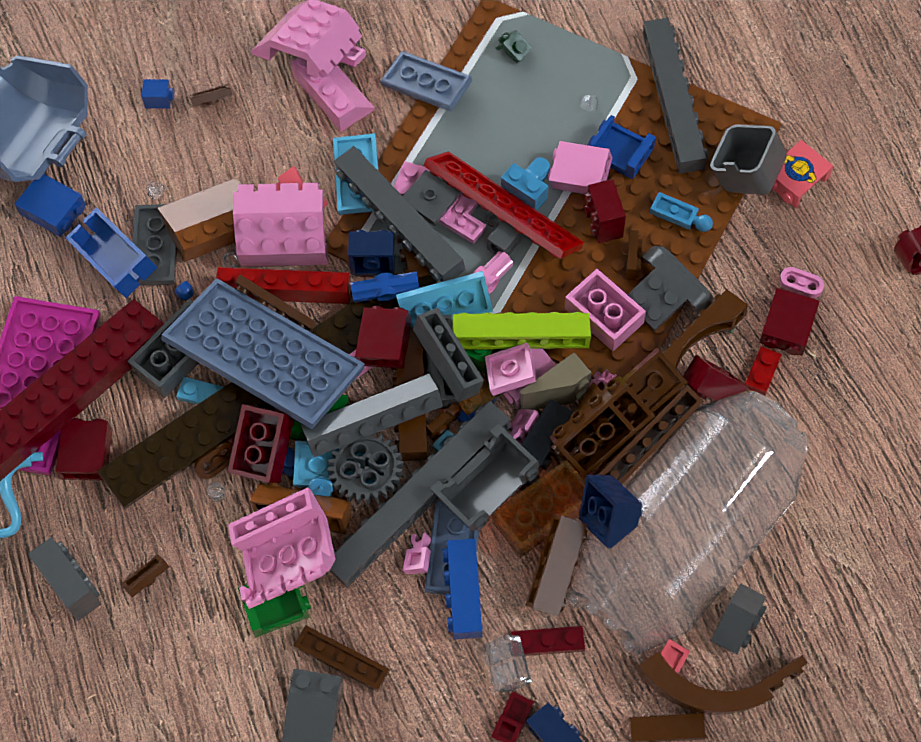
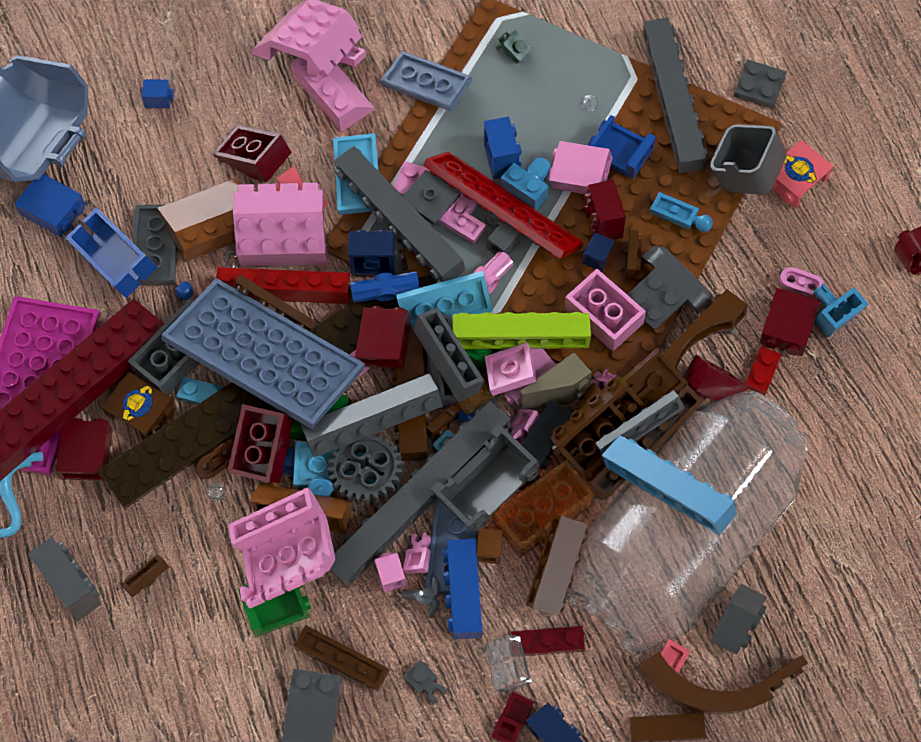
clear hinge [146,181,165,199] -> none
reddish brown plate [189,84,233,106] -> none
dark blue slope [578,475,643,548] -> none
none -> reddish brown panel [102,372,176,439]
none -> dark red slope [213,125,292,182]
none -> bright pink brick [374,552,407,592]
none -> dark grey plant [401,577,441,618]
none -> dark grey plate [403,659,447,705]
none -> dark orange brick [477,526,503,564]
none -> blue brick [484,116,522,180]
none -> dark blue panel [583,232,614,272]
none -> dark grey plate [596,390,684,455]
none -> dark azure brick [602,435,737,535]
none -> dark grey plate [733,59,787,109]
none -> dark azure brick [813,283,869,338]

